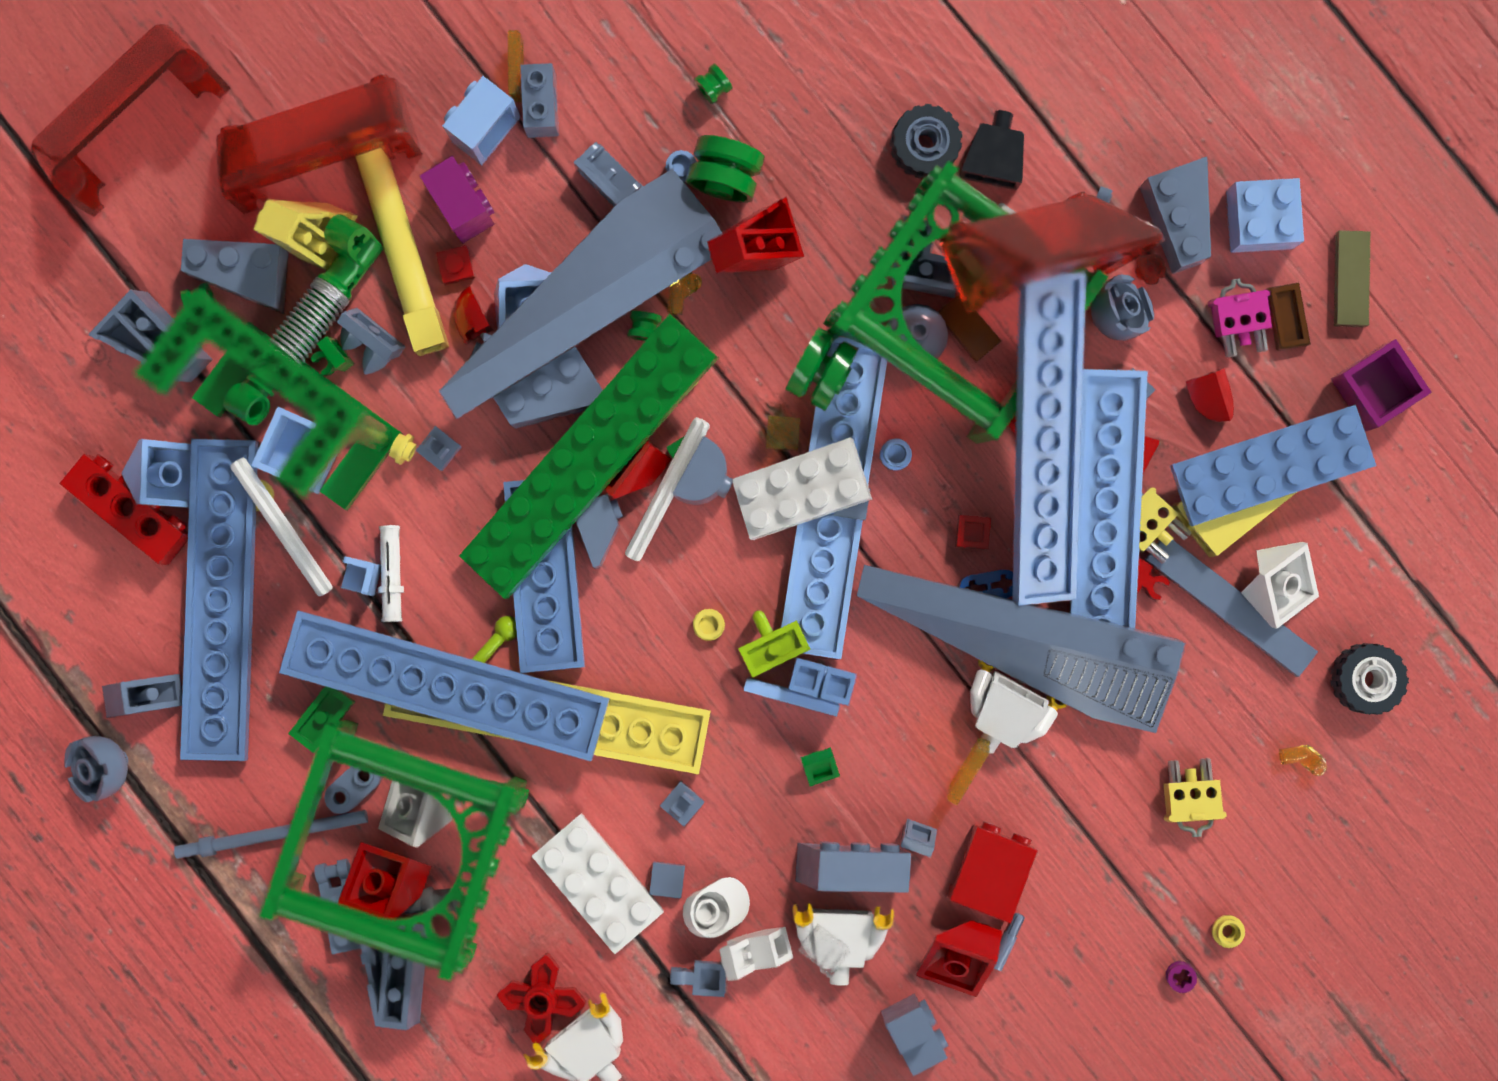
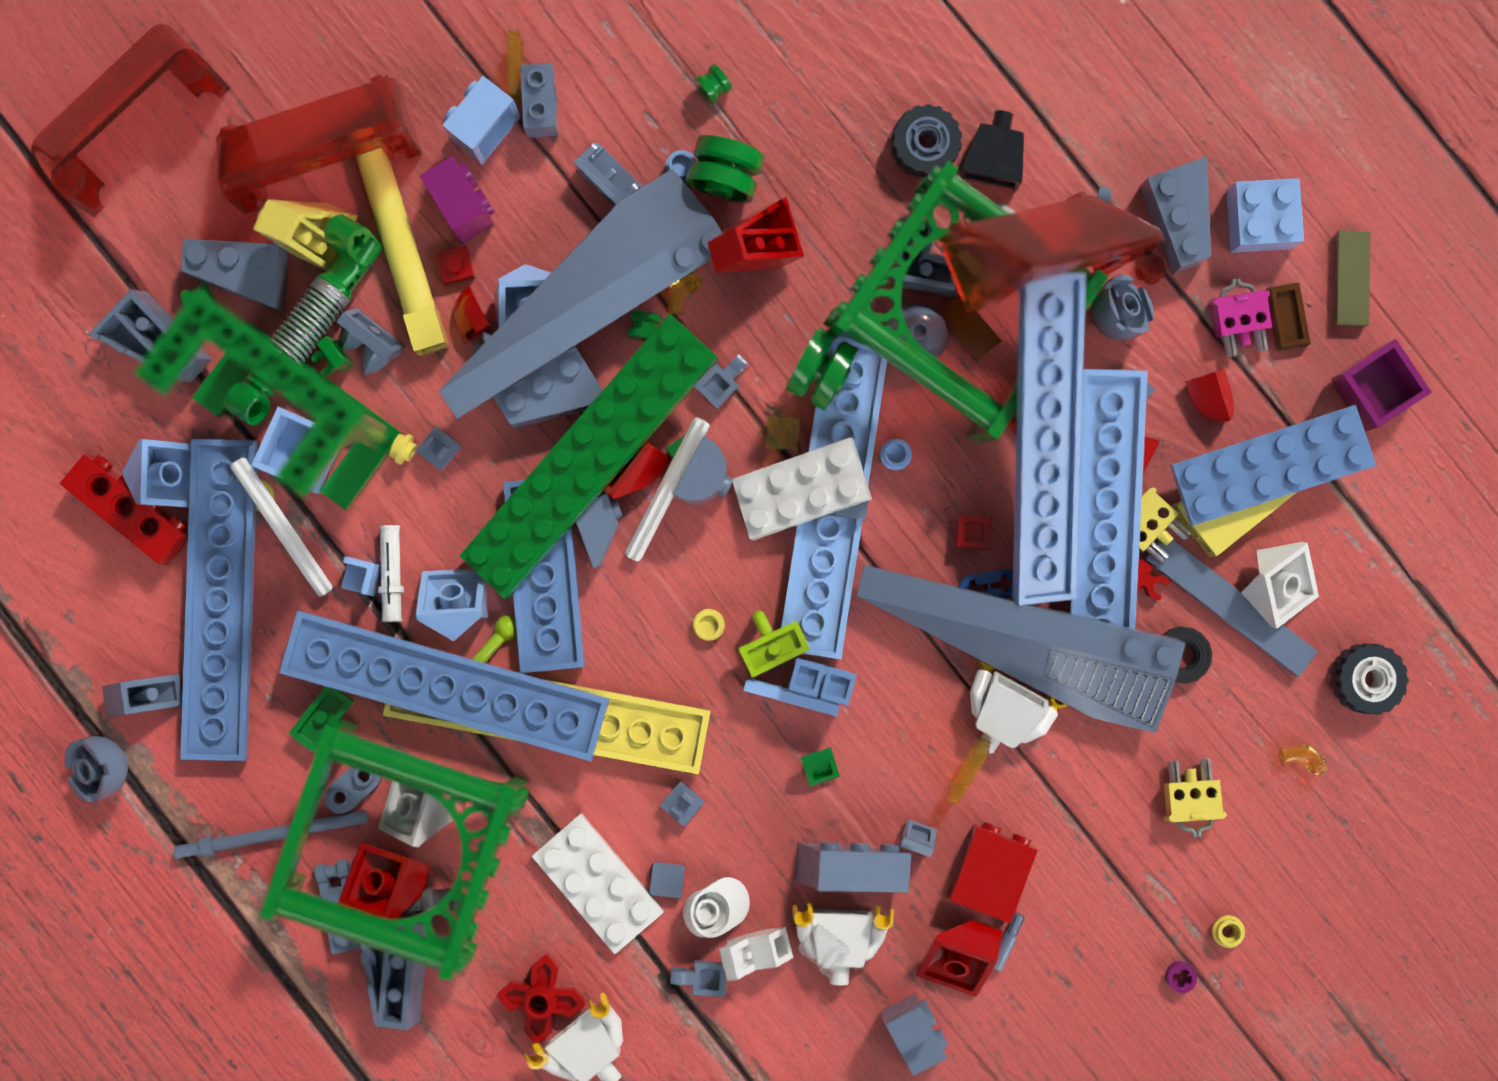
none -> light blue slope [416,569,488,641]
none -> sand blue plate [694,354,748,409]
none -> black tyre [1162,626,1212,684]

